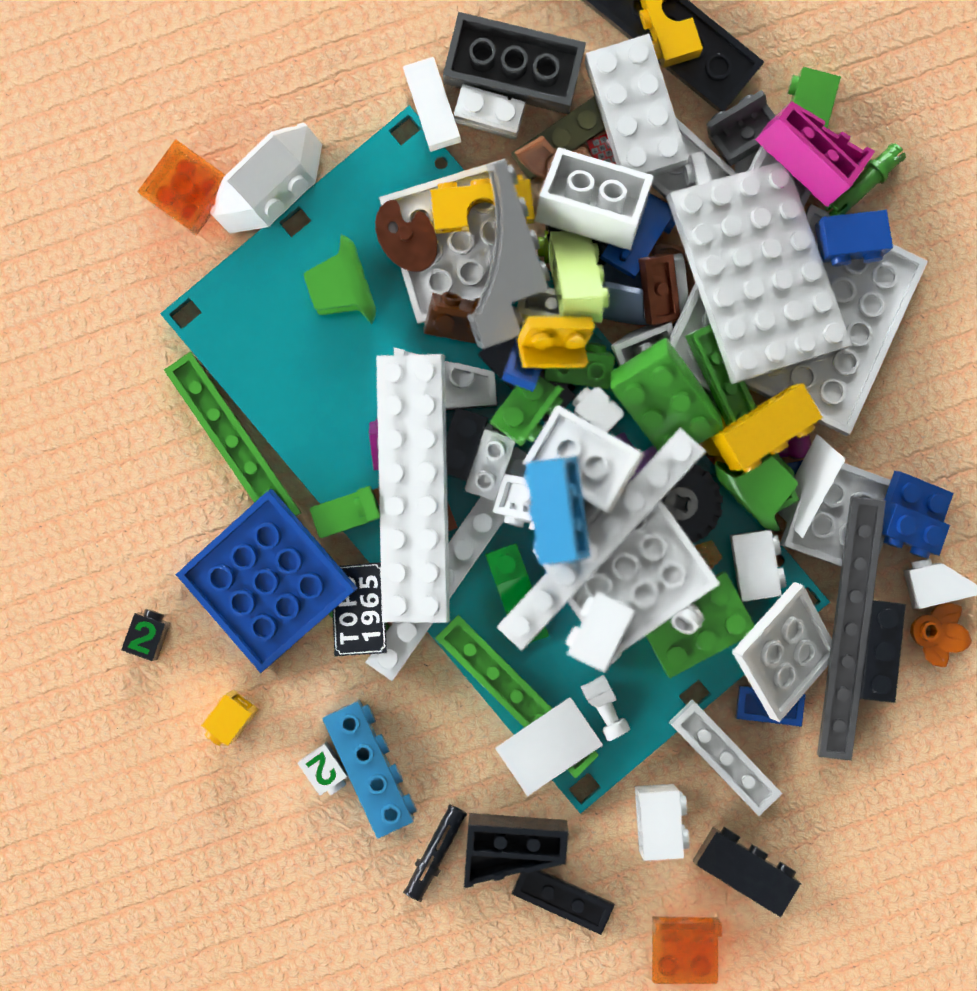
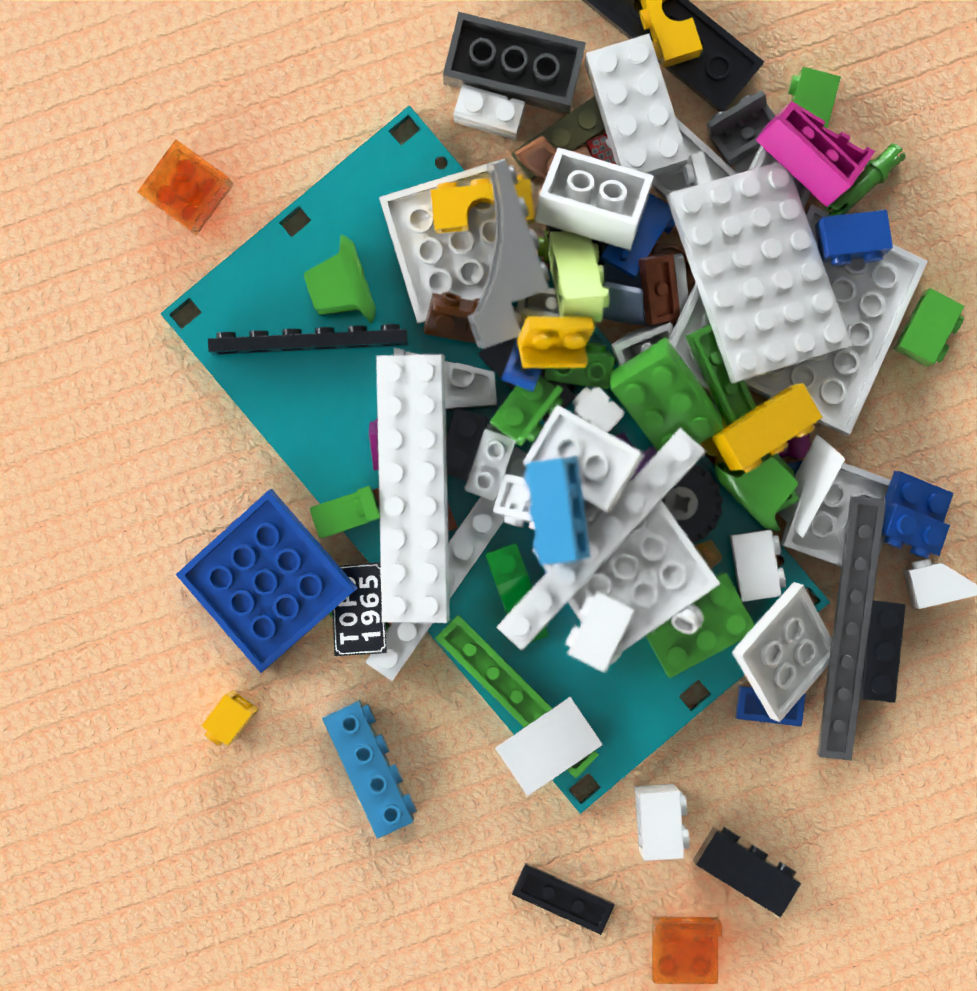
black brick [121,609,170,661] -> none
bright green plate [164,351,302,517] -> none
white wedge [210,122,322,234] -> none
white brick [297,742,348,796] -> none
copper piece [375,200,437,272] -> none
white tile [403,57,461,152] -> none
black pin [403,804,467,902] -> none
black wedge [464,813,568,889] -> none
white leg [580,675,631,741] -> none
white plate [669,700,782,816] -> none
orange plate [910,603,972,667] -> none
none -> black plate [208,324,408,355]
none -> bright green brick [894,288,965,367]

